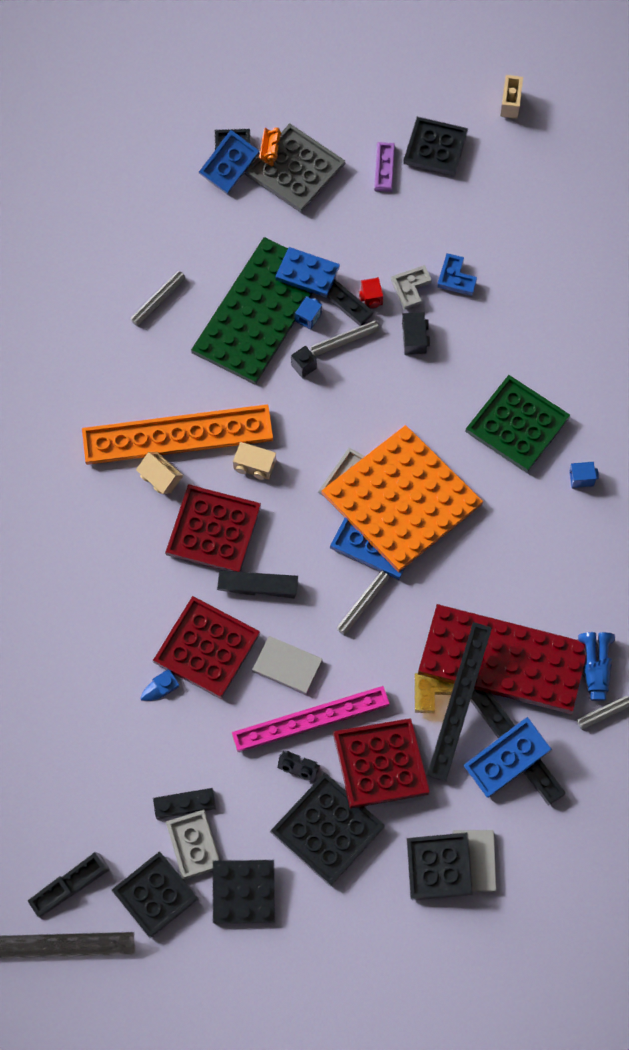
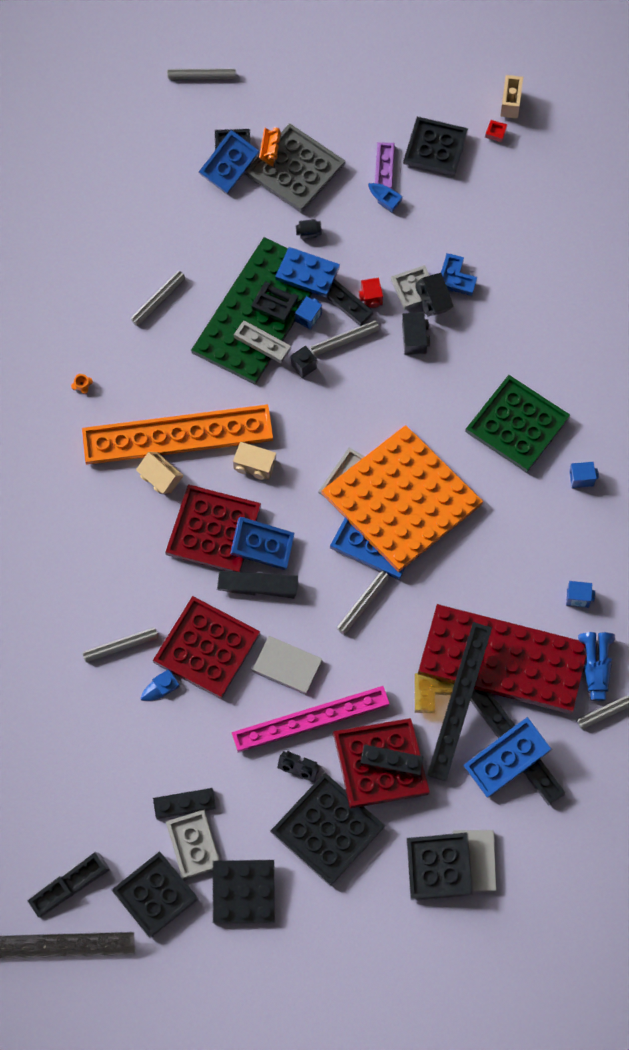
none -> orange plate [71,374,93,394]
none -> light grey axle [83,628,158,662]
none -> light grey axle [167,68,236,79]
none -> blue plate [230,517,295,570]
none -> light grey plate [234,321,291,363]
none -> black plate [251,281,299,323]
none -> black brick [295,219,322,239]
none -> black plate [360,744,423,778]
none -> blue plate [368,183,403,212]
none -> black brick [415,273,454,317]
none -> red plate [485,120,508,143]
none -> blue brick [566,581,595,608]

